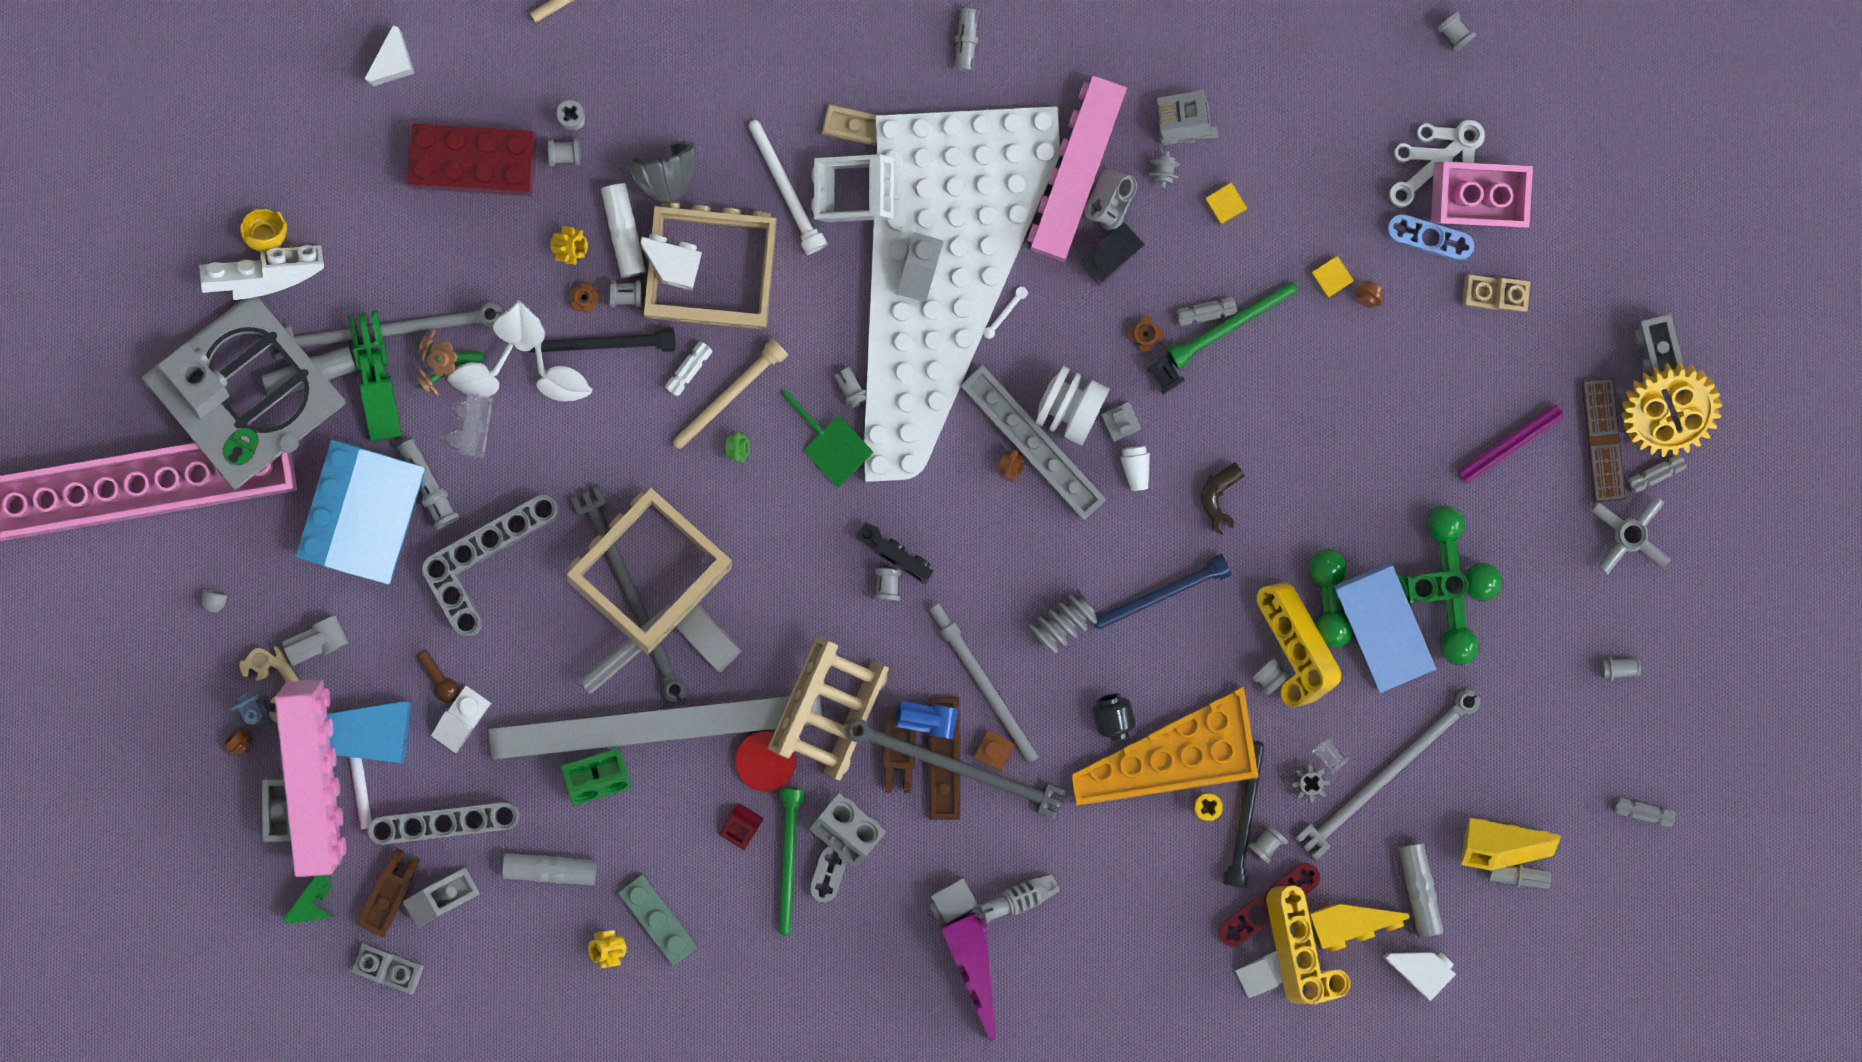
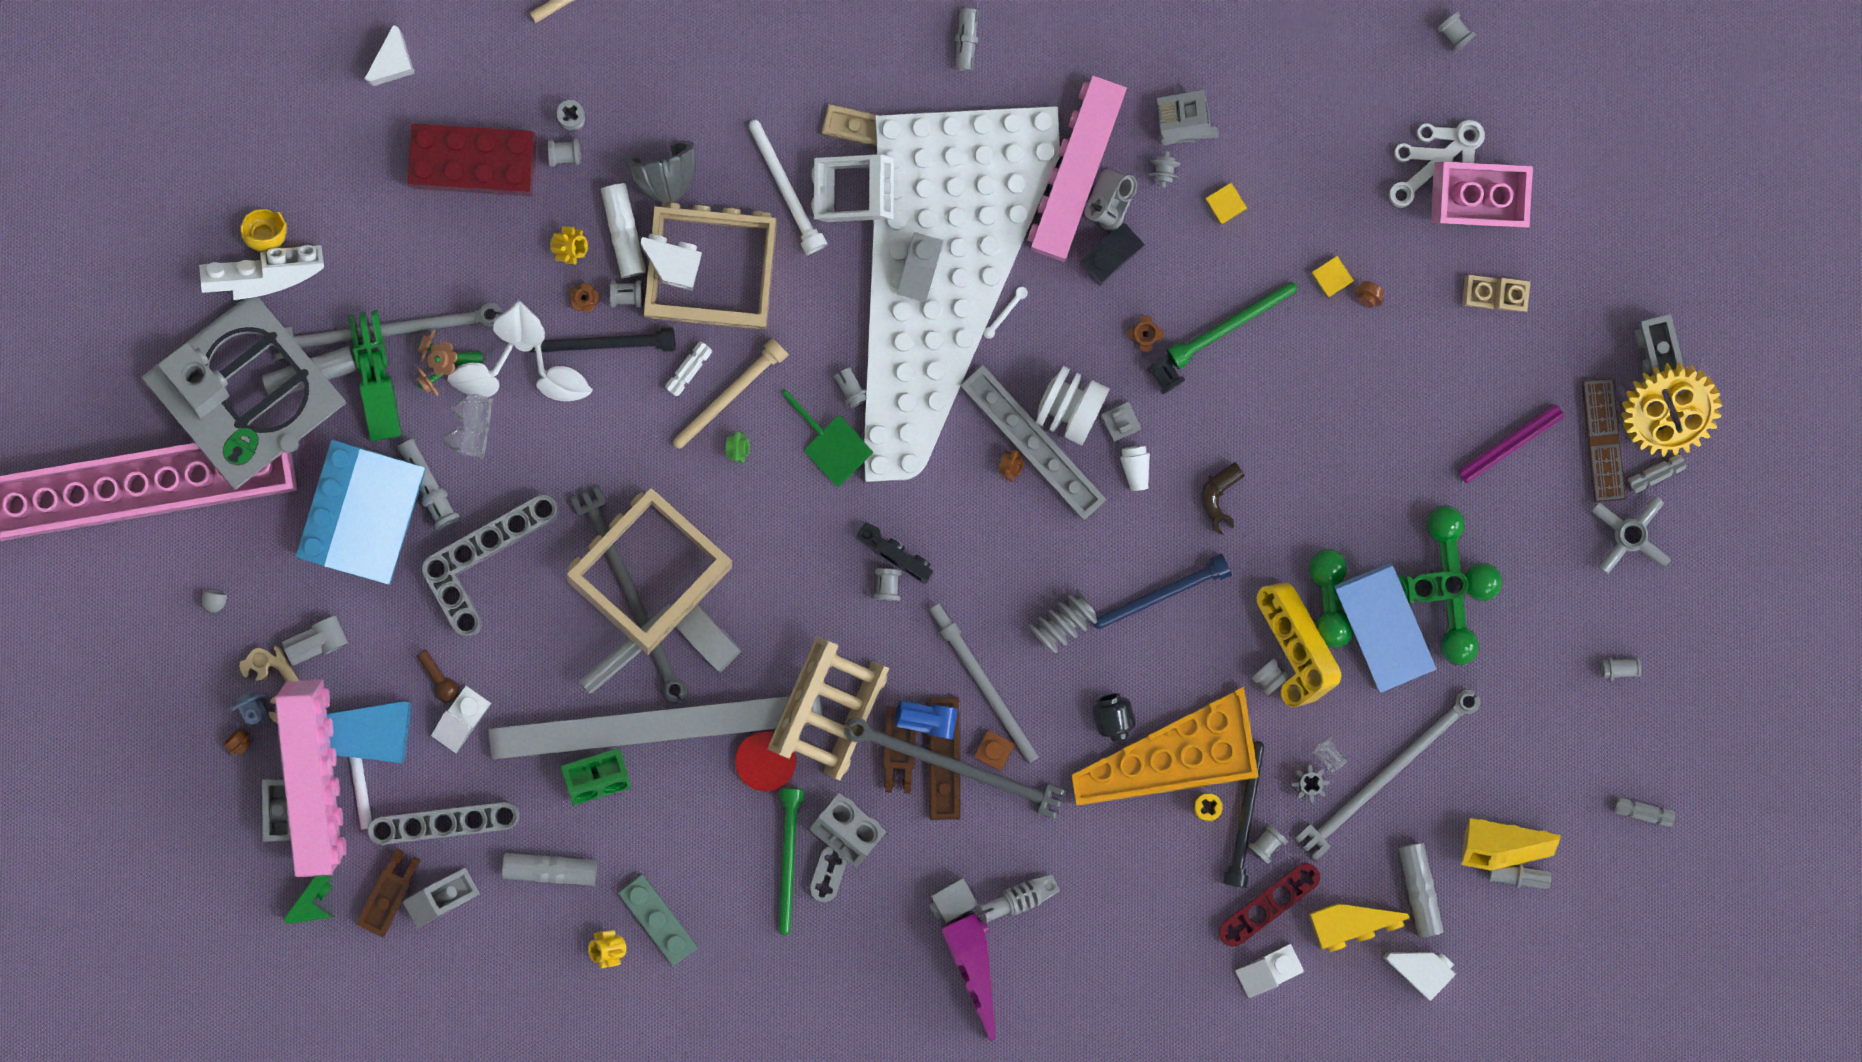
light grey slope [351,943,424,995] -> none
dark red slope [719,803,763,850] -> none
light grey axle [1177,297,1237,326] -> none
yellow beam [1266,886,1350,1004] -> none
light blue beam [1387,214,1474,261] -> none

